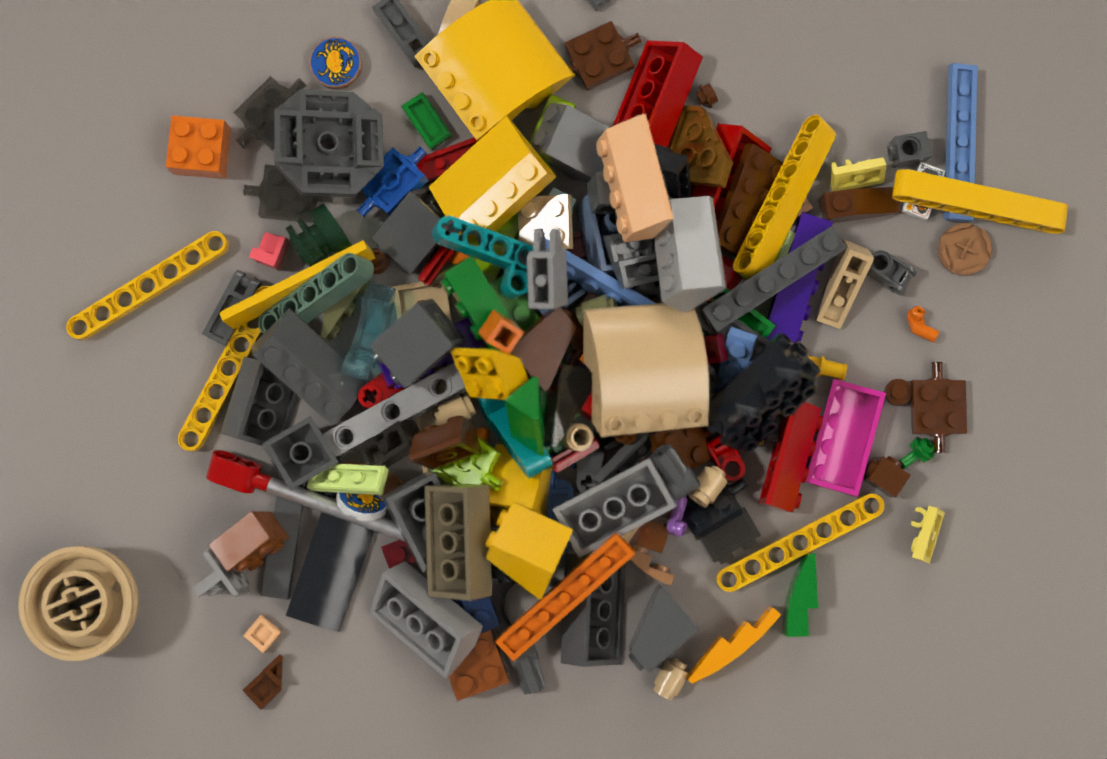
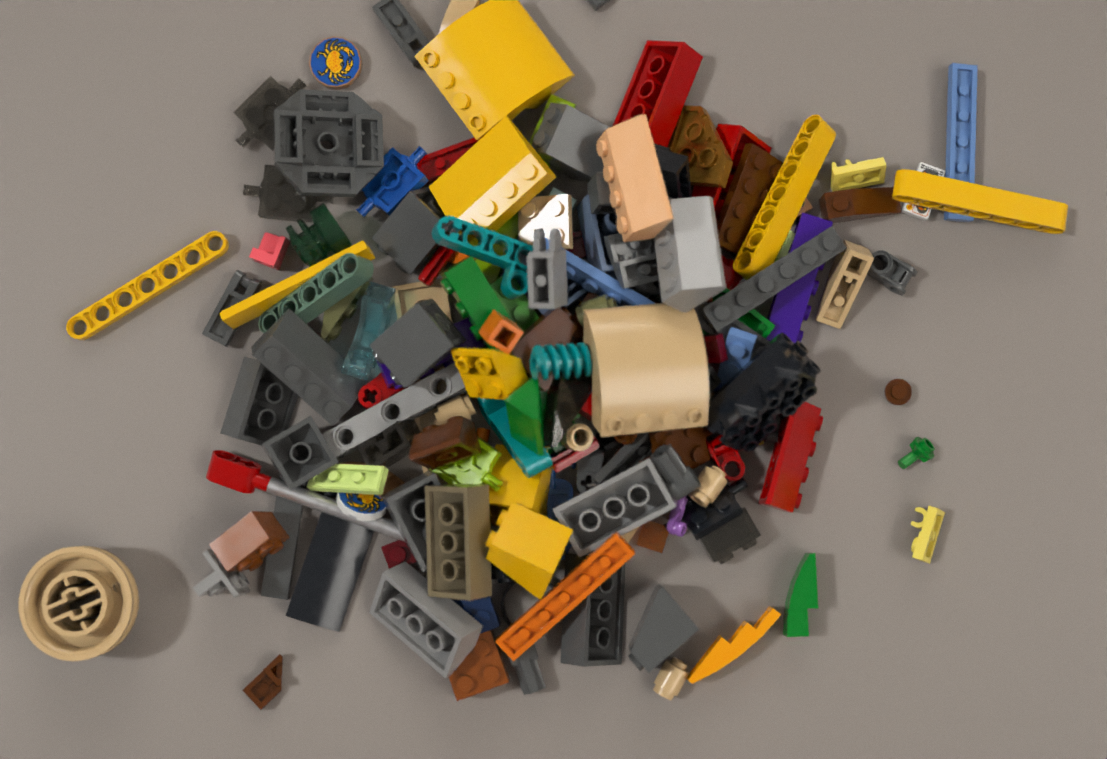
orange brick [166,115,231,179] -> none
yellow beam [178,286,270,451] -> none
light nougat tile [243,614,283,653] -> none
reddish brown plate [371,248,390,275] -> none
green tile [401,92,452,151] -> none
reddish brown plate [565,21,642,91] -> none
medium nougat slope [630,544,675,586] -> none
reddish brown plate [696,83,718,108] -> none
yellow beam [716,494,884,592] -> none
dark pink slope [806,379,886,498] -> none
yellow axle [807,355,848,380] -> none
reddish brown brick [863,456,911,498] -> none
dark grey brick [887,131,932,168] -> none
orange arm [907,306,939,343] -> none
reddish brown plate [910,362,967,453] -> none
medium nougat tile [937,223,992,276] -> none
none -> teal piece [530,342,592,380]

